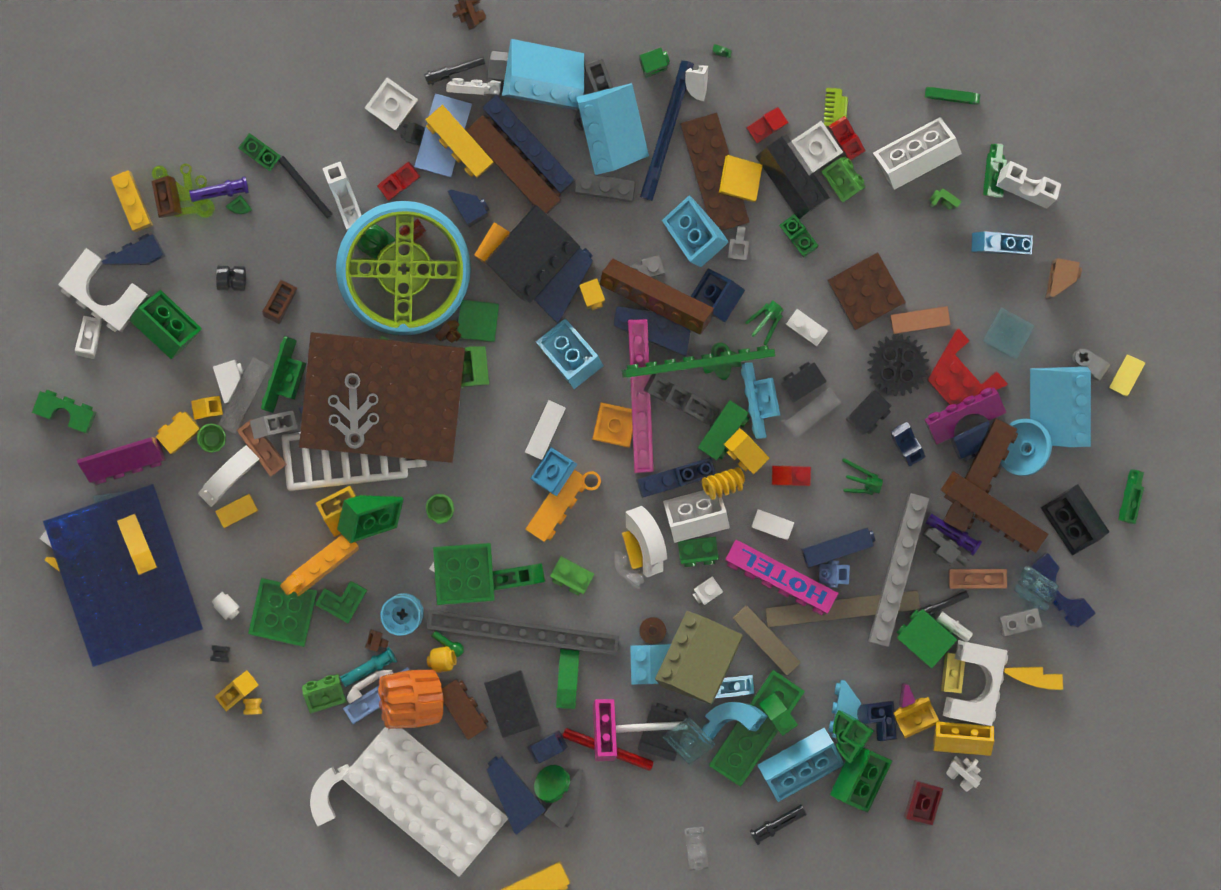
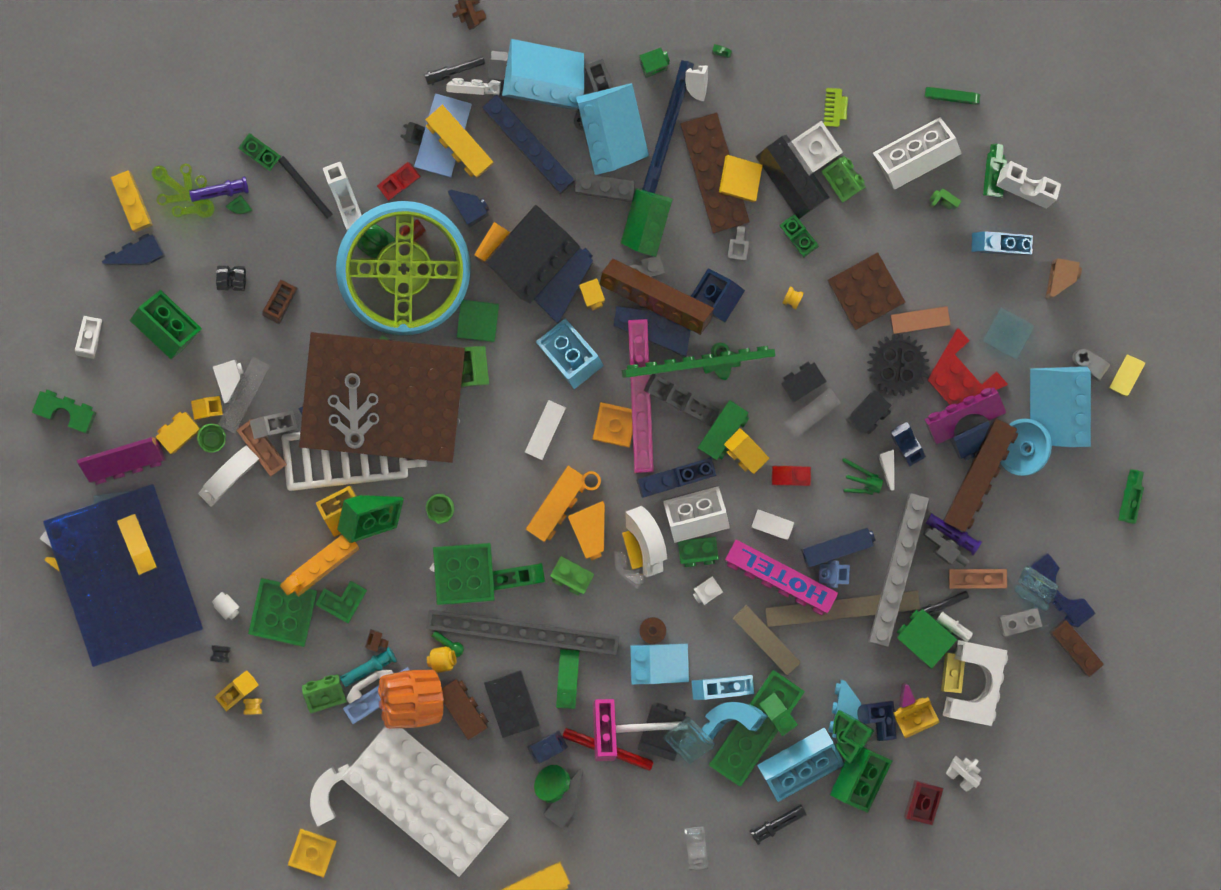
white arch [58,248,150,332] -> none
reddish brown slope [152,176,182,218] -> none
yellow tile [215,494,258,528] -> none
green bracket [261,336,307,413] -> none
white plate [365,77,418,131] -> none
medium azure wheel [380,593,424,636] -> none
reddish brown tile [435,320,462,343] -> none
reddish brown brick [466,115,561,214] -> none
dark blue slope [487,756,546,835] -> none
dark azure tile [530,447,578,496] -> none
olive slope [655,611,743,705] -> none
medium azure slope [662,195,729,267] -> none
yellow piece [701,467,745,500] -> none
medium azure bracket [741,362,780,439] -> none
green plant [745,300,784,345] -> none
red slope [746,107,789,144] -> none
white plate [786,309,828,347] -> none
red slope [829,116,866,160] -> none
yellow brick [933,722,994,756] -> none
reddish brown brick [941,471,1049,553] -> none
yellow slope [1003,666,1063,690] -> none
black slope [1040,484,1109,555] -> none
none -> yellow tile [288,828,337,878]
none -> light orange slope [568,501,605,561]
none -> green slope [621,188,673,257]
none -> yellow wheel [782,286,804,310]
none -> white slope [878,450,894,491]
none -> reddish brown brick [1049,620,1104,677]

